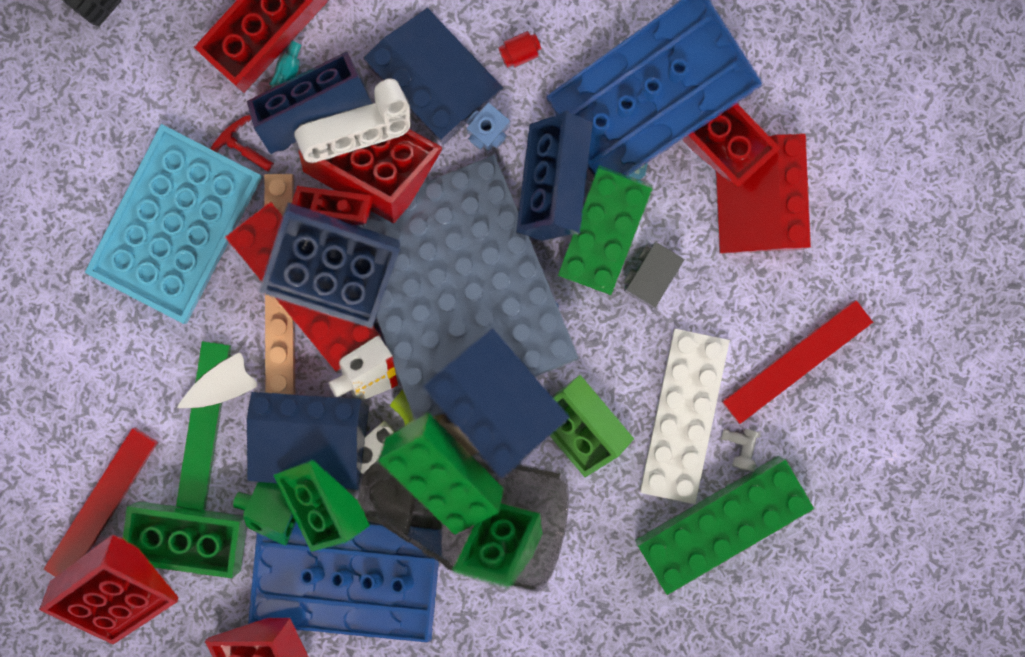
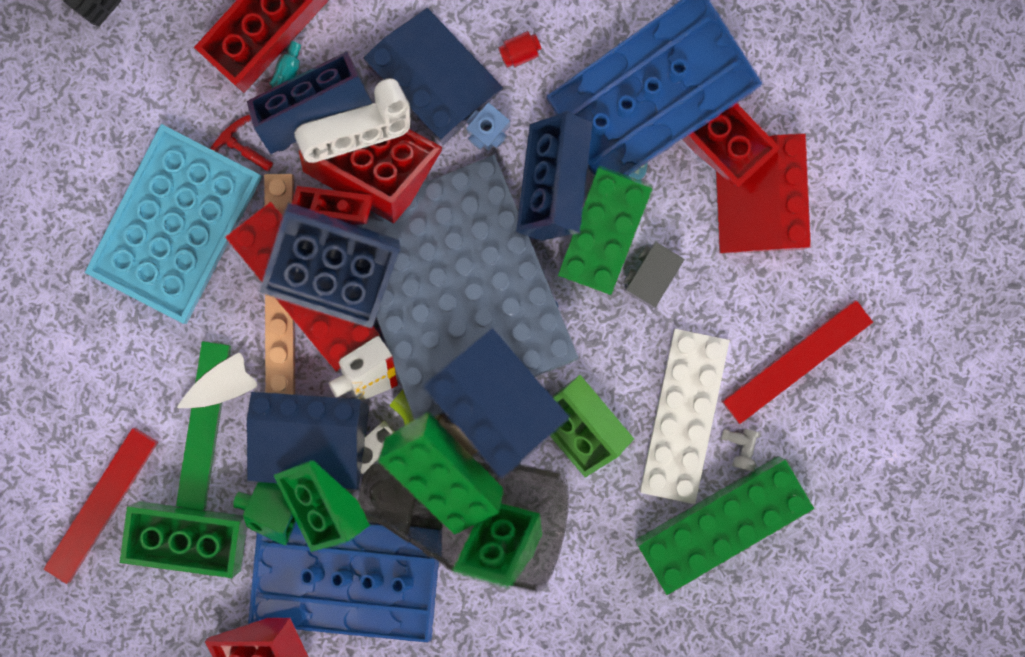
red slope [39,534,179,644] -> none

